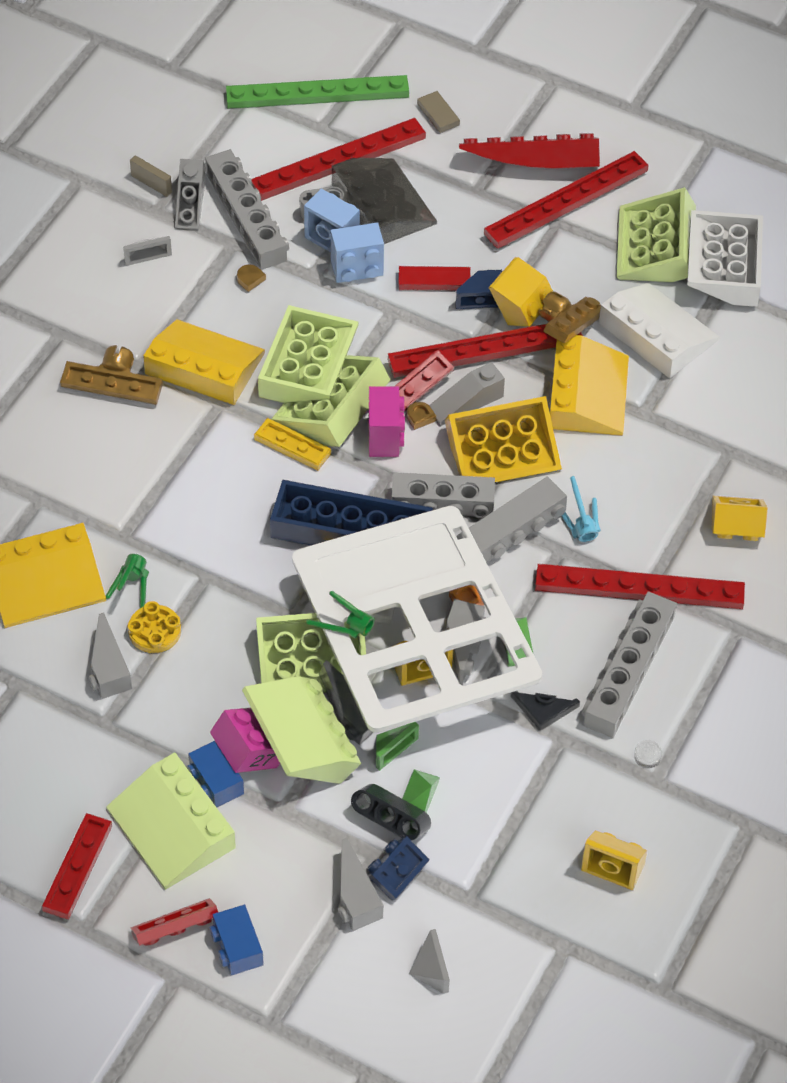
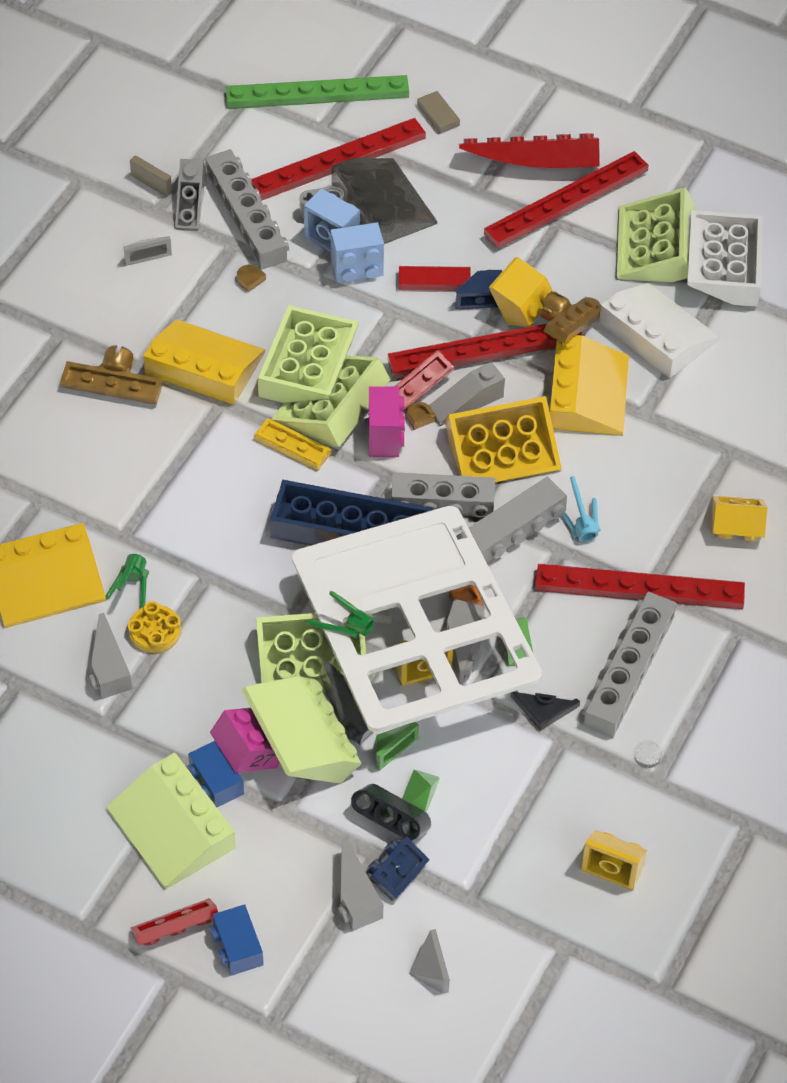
red plate [42,813,112,920] -> none

